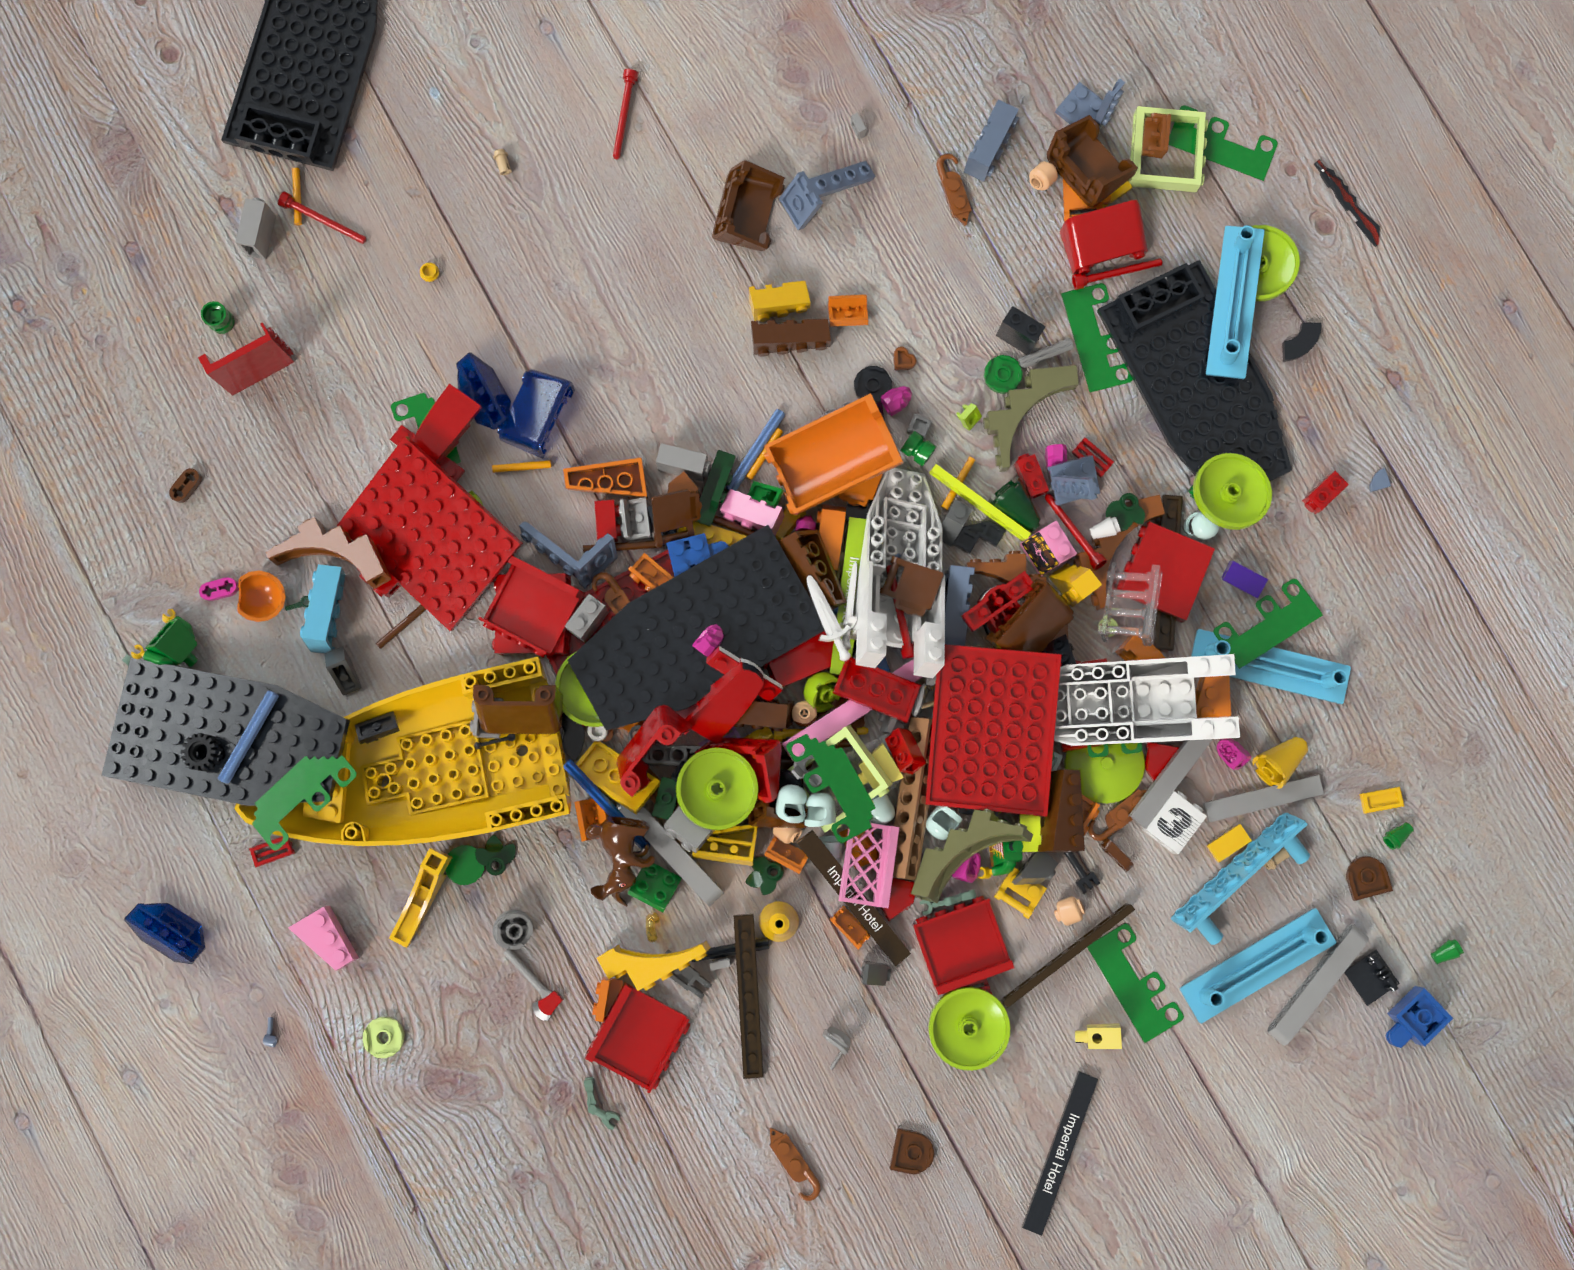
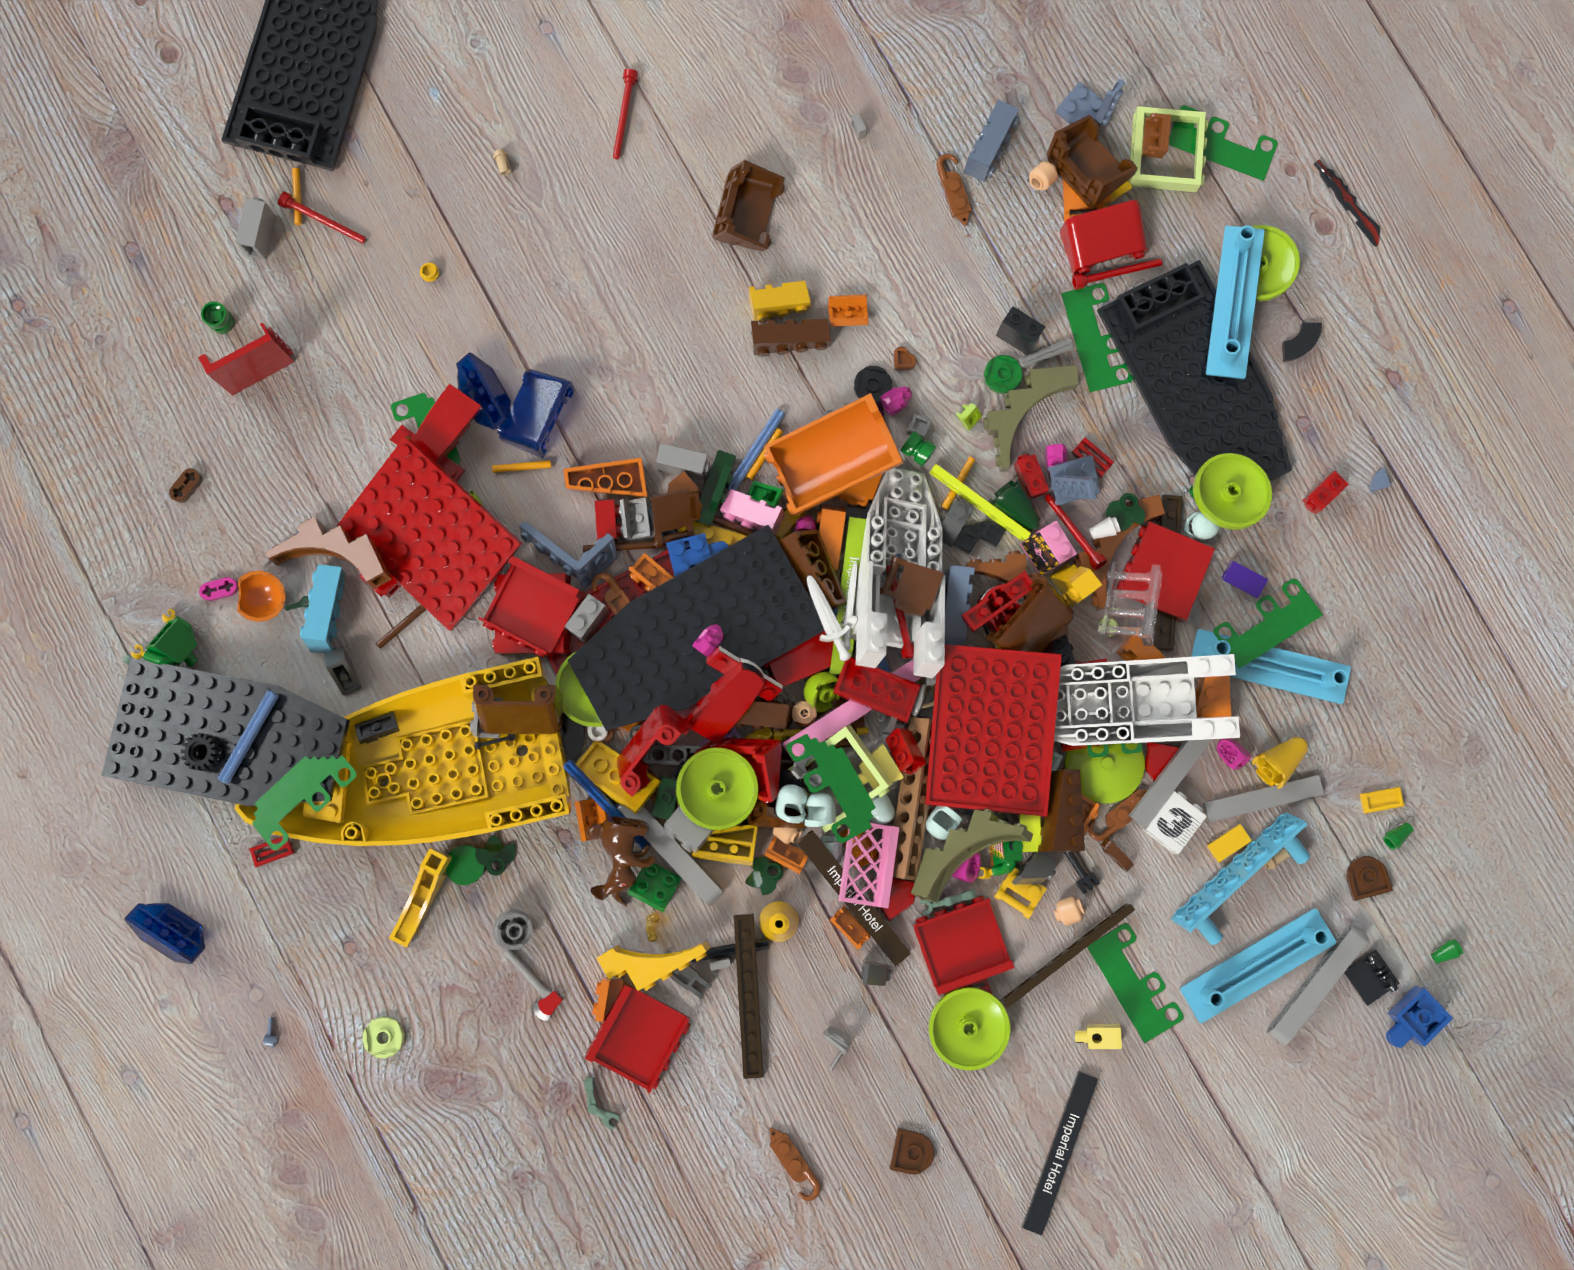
bright pink wedge [288,906,359,971] -> none
sand blue bracket [779,161,876,230] -> none

